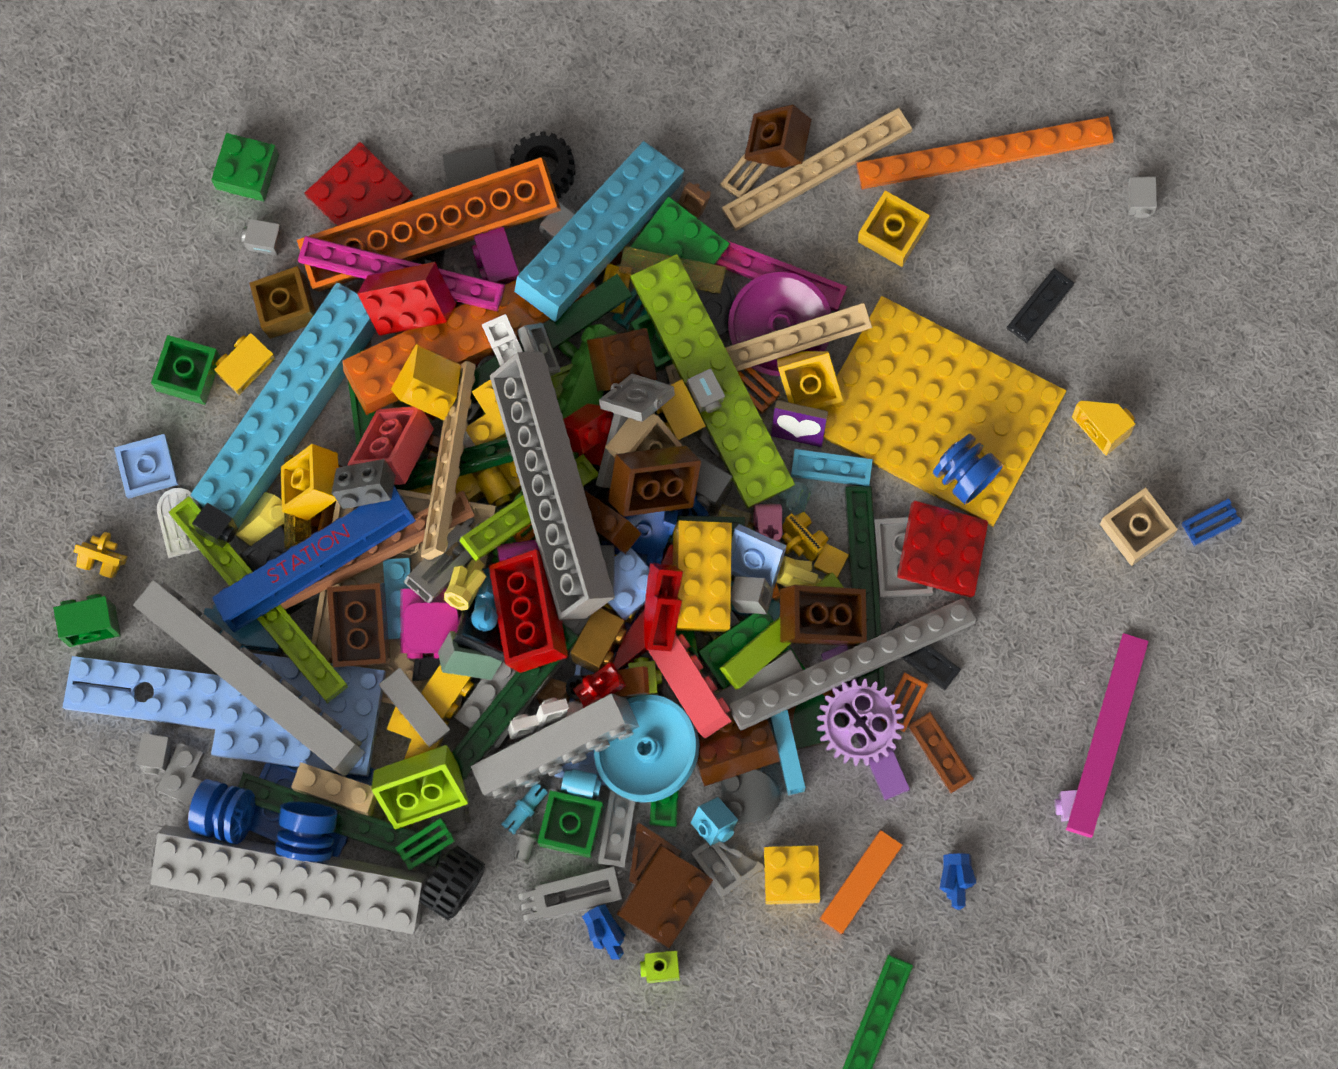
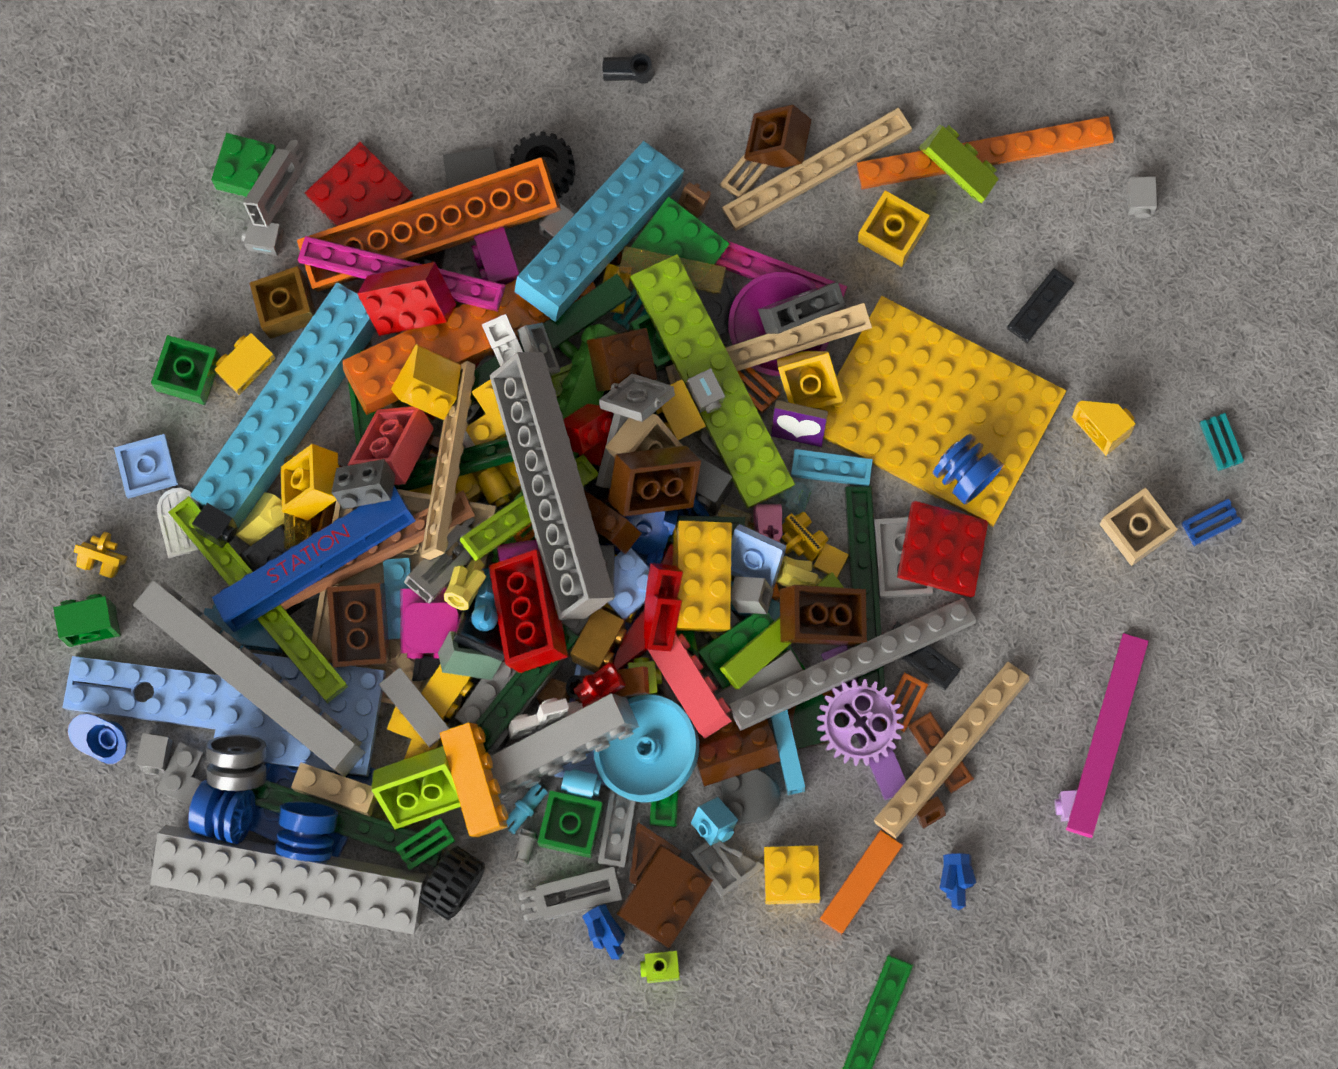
none -> piece [68,713,128,764]
none -> flat silver wheel [206,734,266,791]
none -> light grey hinge [243,140,306,227]
none -> light orange brick [440,722,508,837]
none -> black piece [602,53,654,84]
none -> dark grey slope [758,282,846,334]
none -> tan plate [874,662,1029,838]
none -> reddish brown tile [916,796,946,829]
none -> lime slope [918,125,999,203]
none -> teal tile [1200,413,1244,471]

